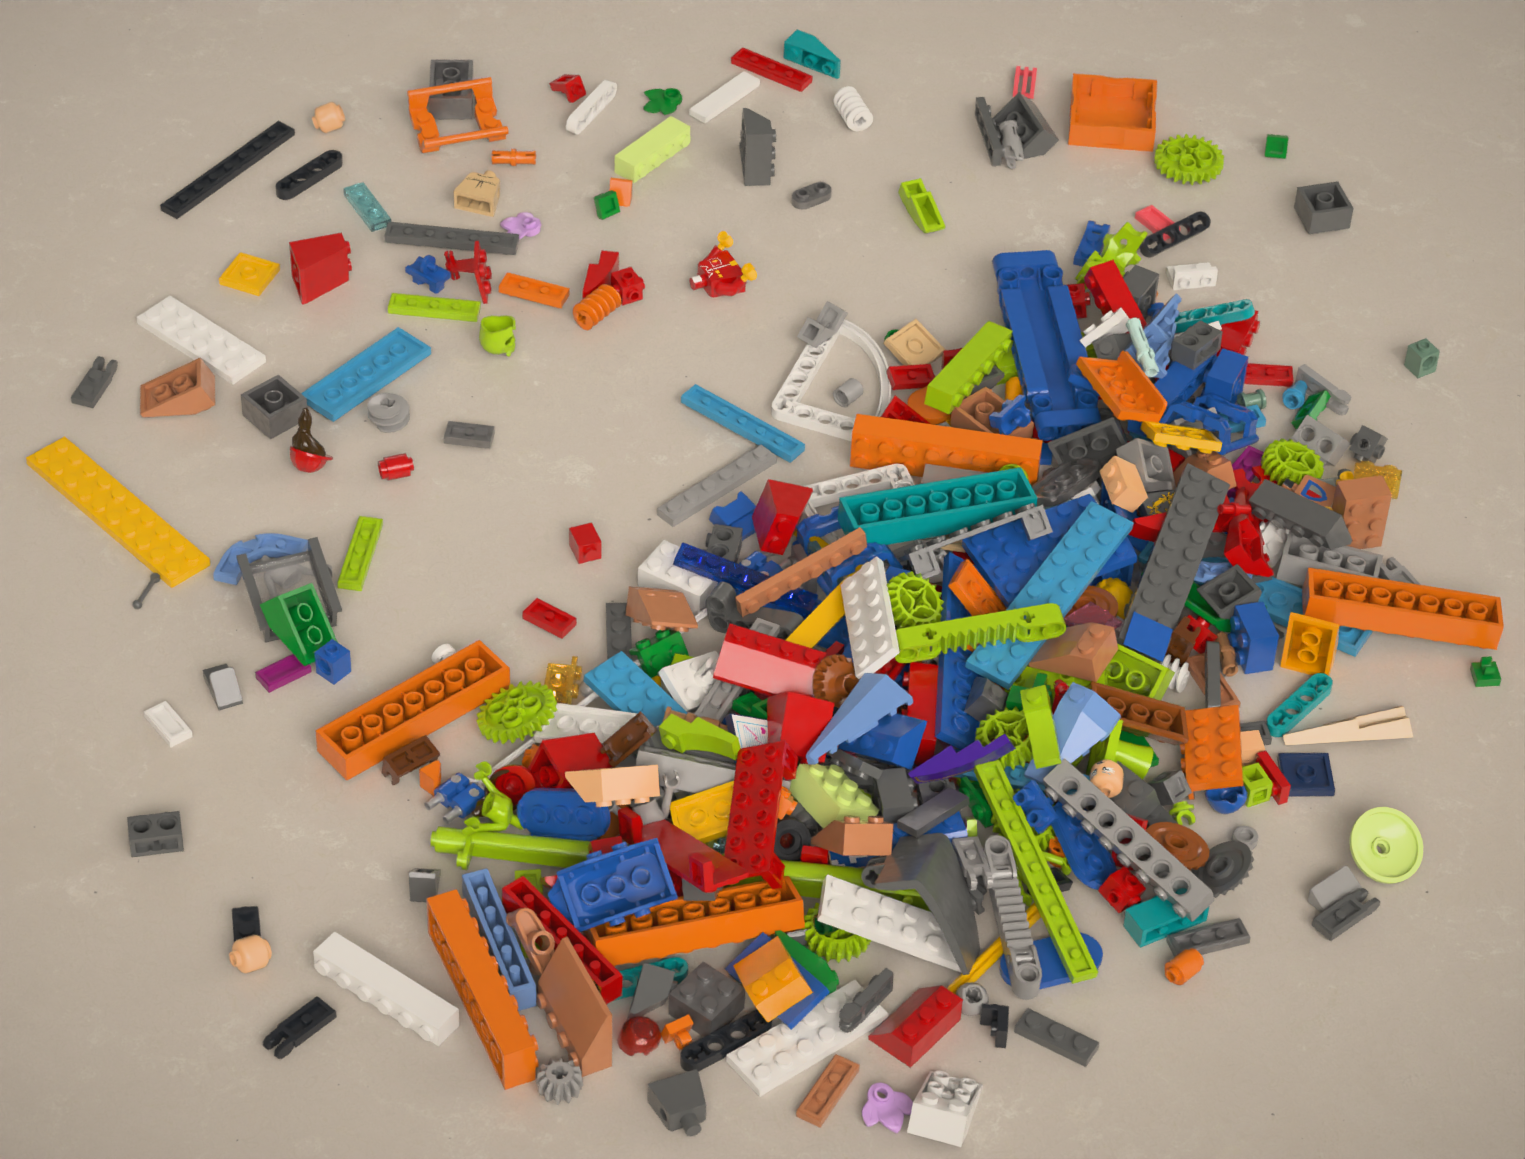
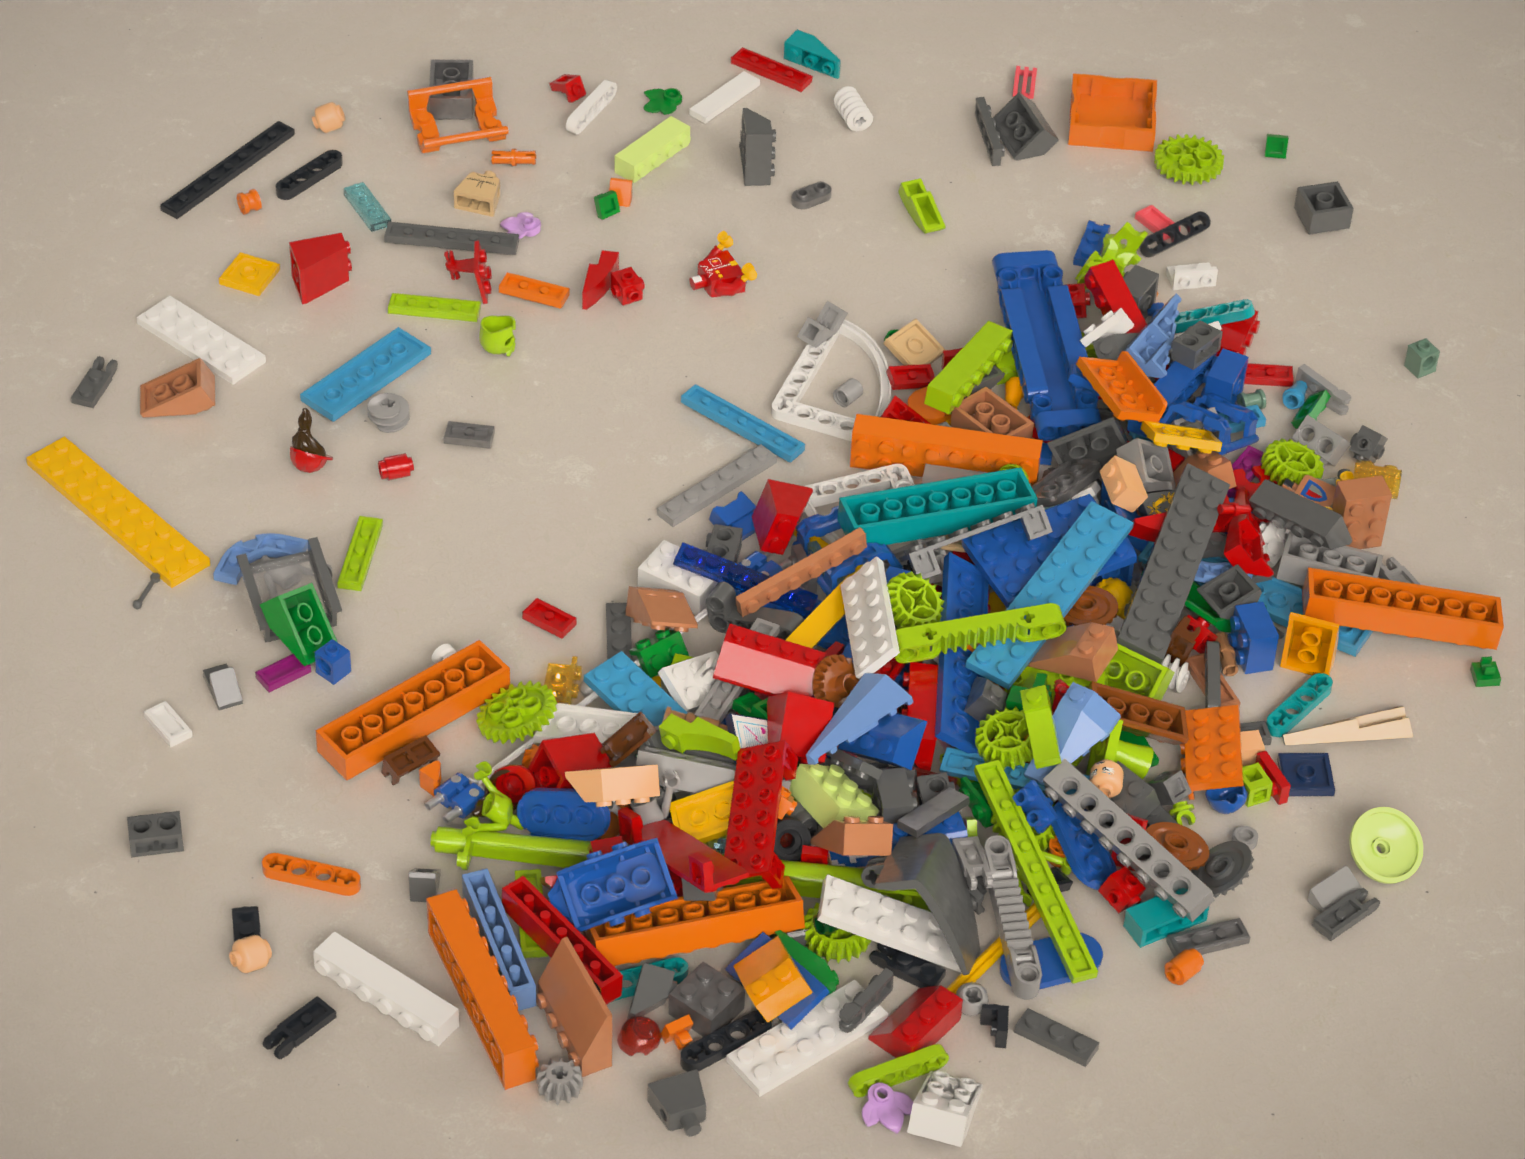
flat silver brick [241,375,307,439] -> none
blue hips [405,255,451,294] -> none
nougat connector [506,908,555,976] -> none
red brick [569,522,602,564] -> none
orange piece [573,284,621,331] -> none
nougat tile [796,1054,860,1128] -> none
dark purple slope [908,734,1016,784] -> none
orange tile [948,559,1007,616] -> none
blue hips [989,395,1031,435] -> none
light grey piece [999,120,1024,169] -> none
clear pink piece [1064,602,1122,630] -> none
blue sticker [1123,612,1173,662] -> none
light aqua pin [1126,318,1159,377] -> none
none -> orange wheel [237,189,262,215]
none -> orange beam [262,853,361,896]
none -> lime beam [848,1044,949,1098]
none -> black hinge [869,943,946,988]

